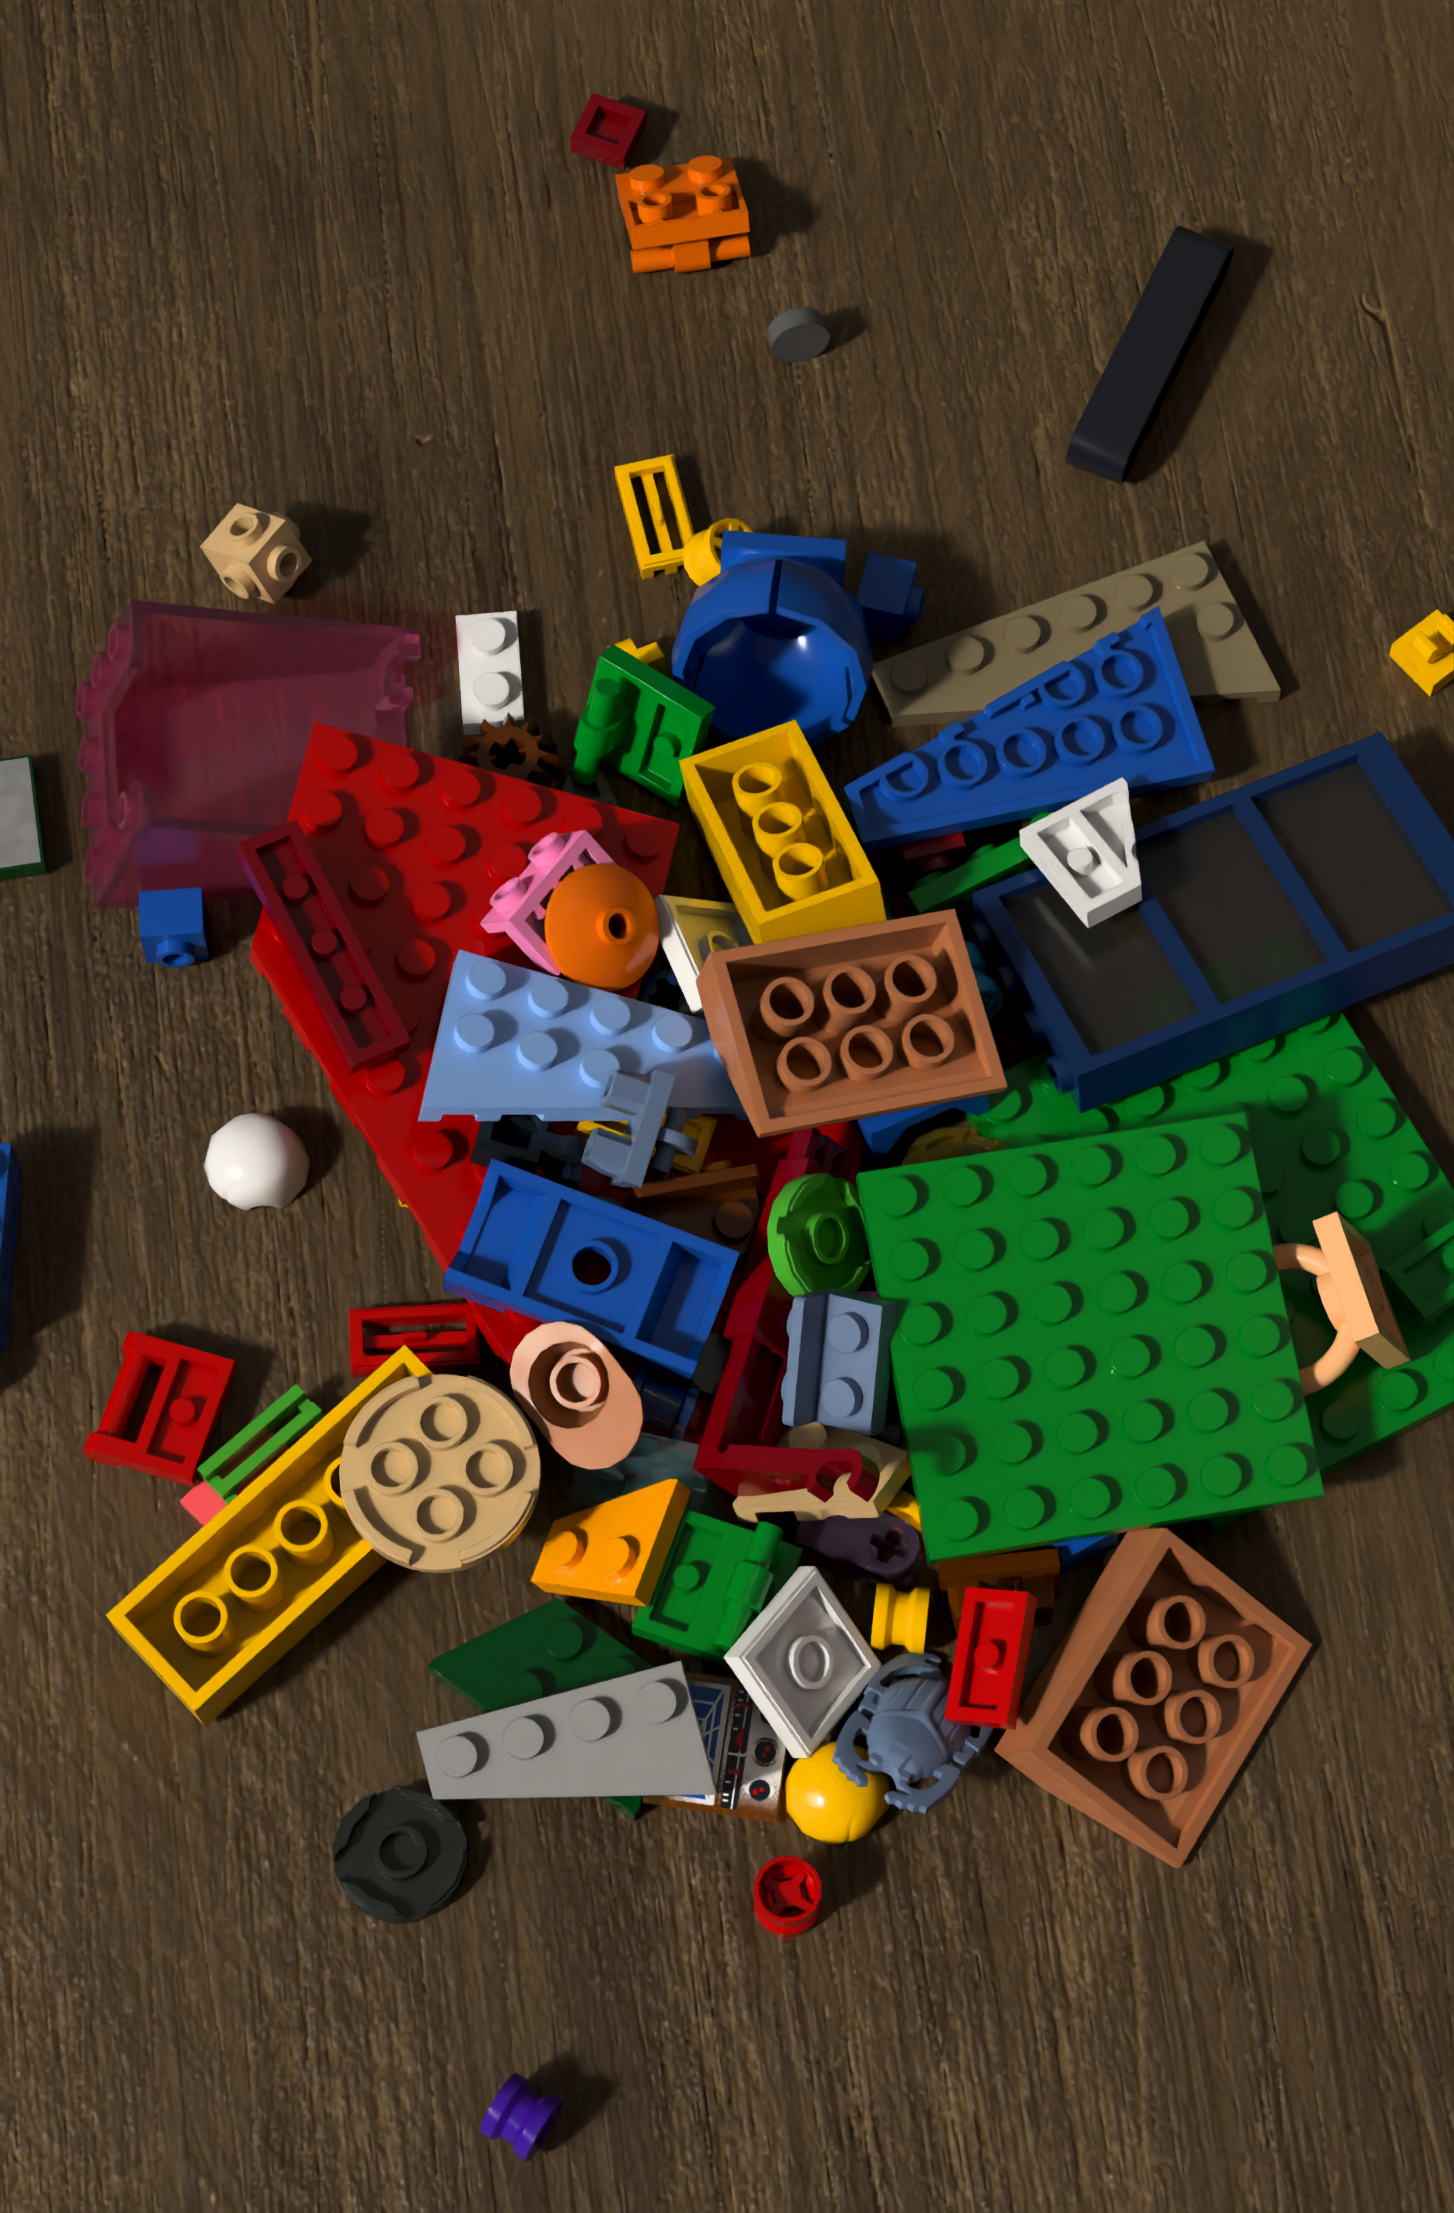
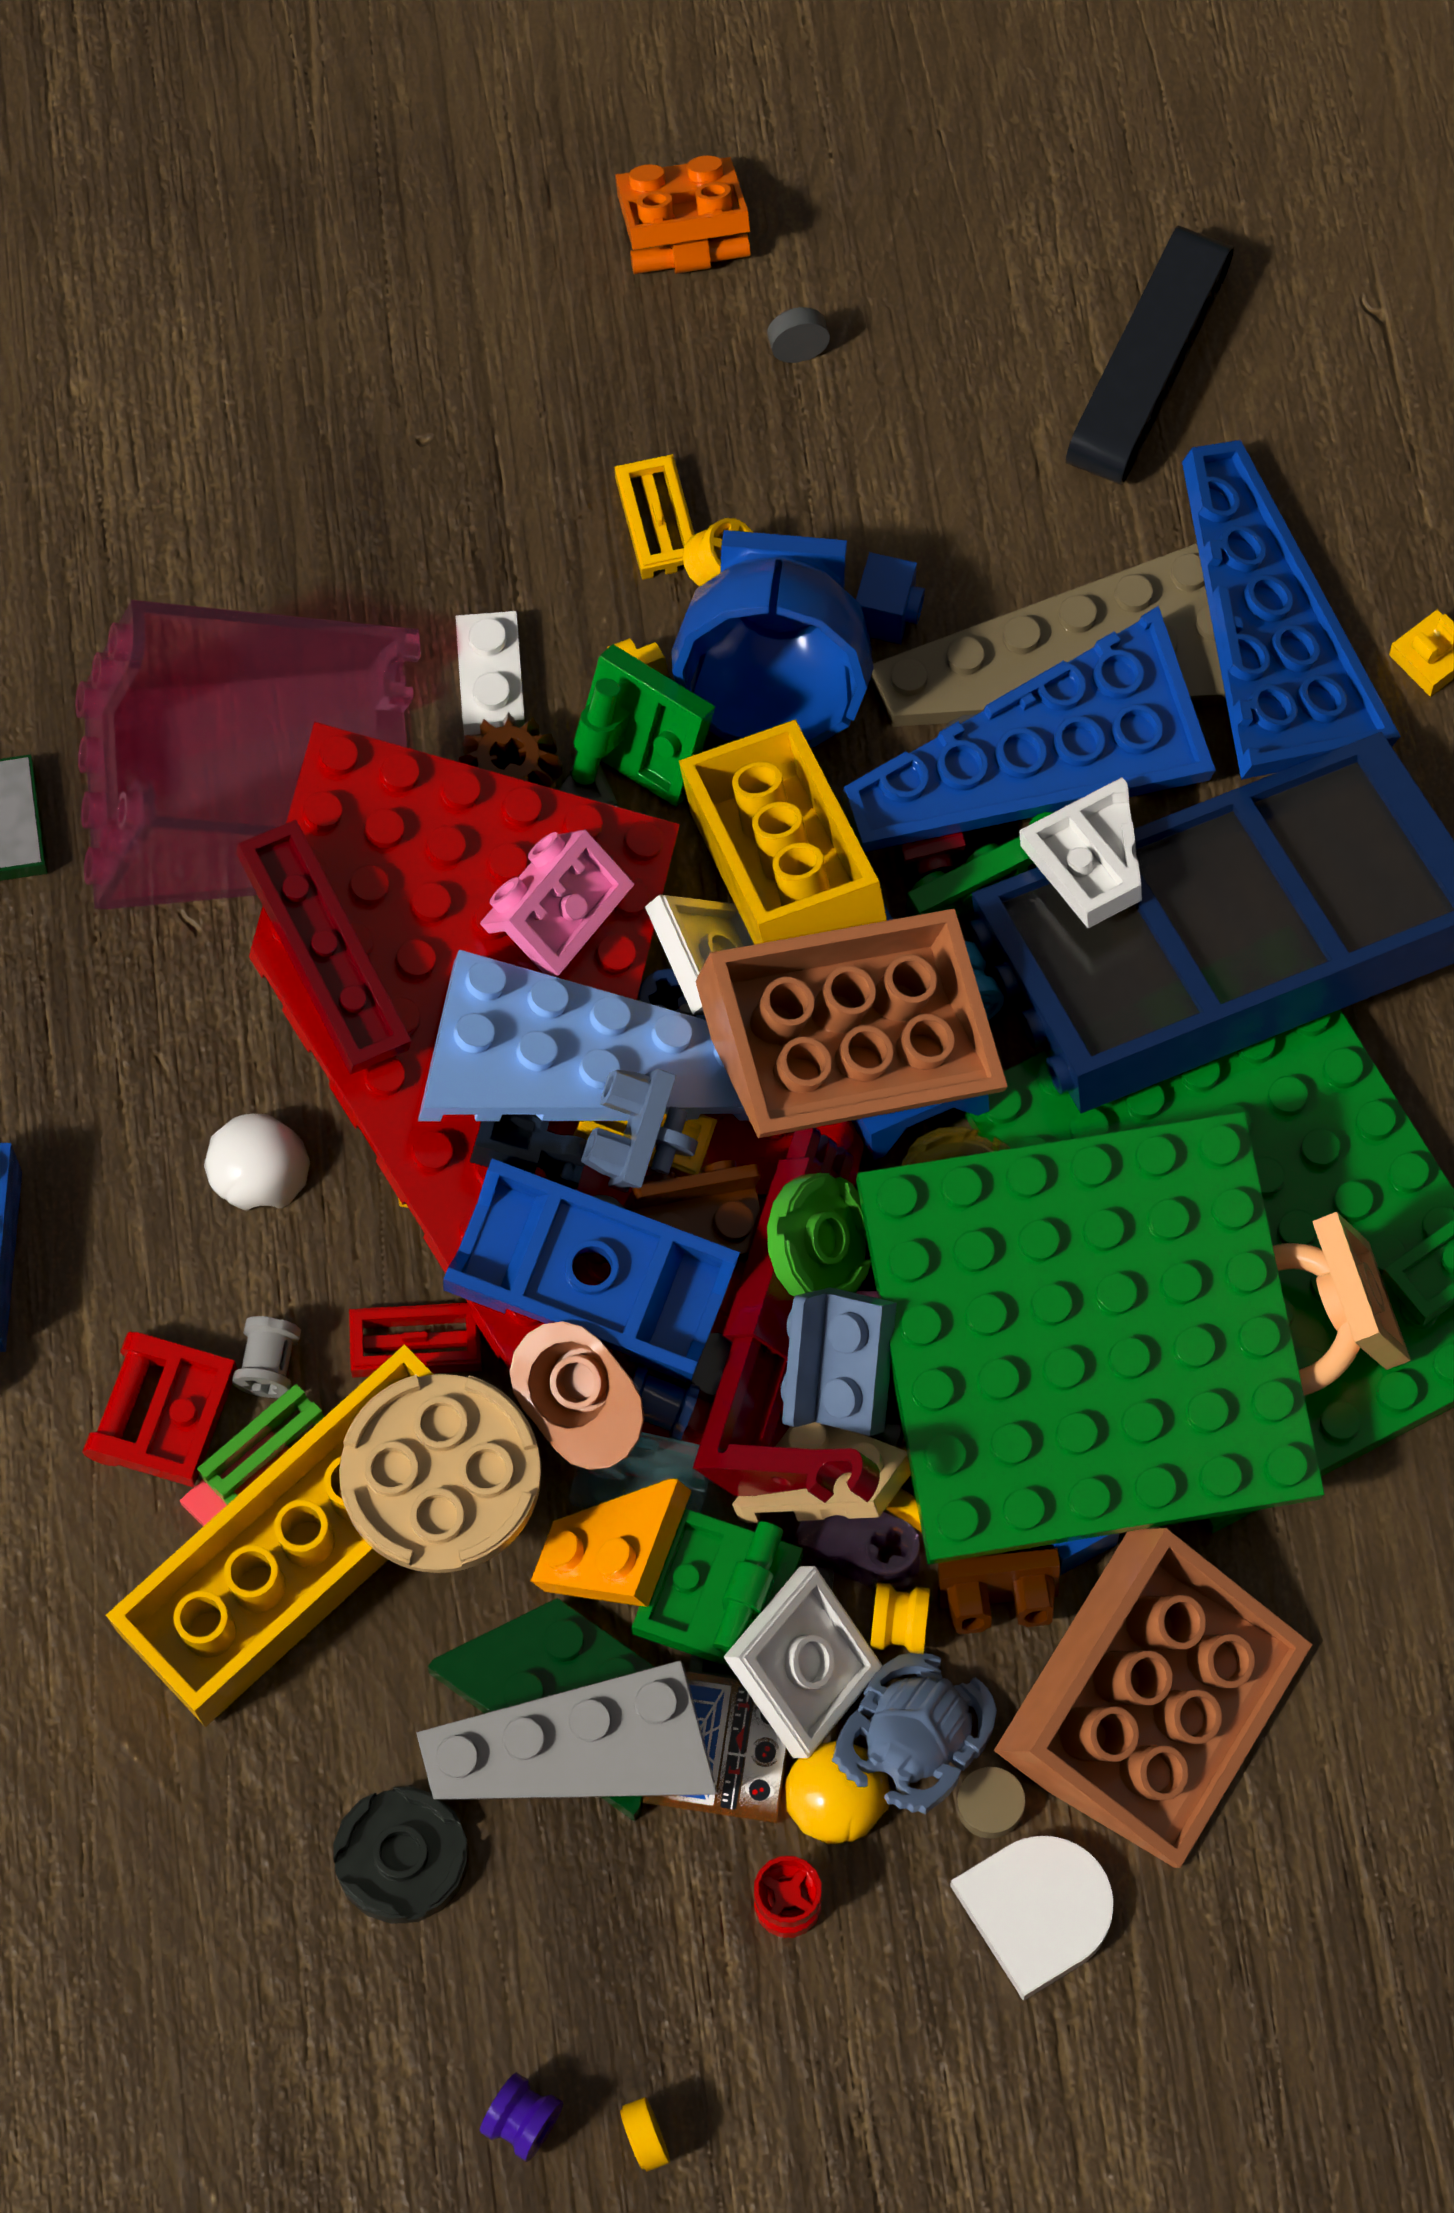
blue plate [139,887,210,968] -> none
tan brick [200,503,313,604] -> none
orange dish [544,863,660,992] -> none
dark red plate [570,93,647,170] -> none
red plate [944,1587,1038,1730] -> none
none -> light grey bush [232,1316,301,1398]
none -> yellow tile [620,2097,670,2172]
none -> white tile [950,1836,1113,2001]
none -> dark tan tile [957,1767,1025,1839]
none -> blue wing [1182,440,1401,780]

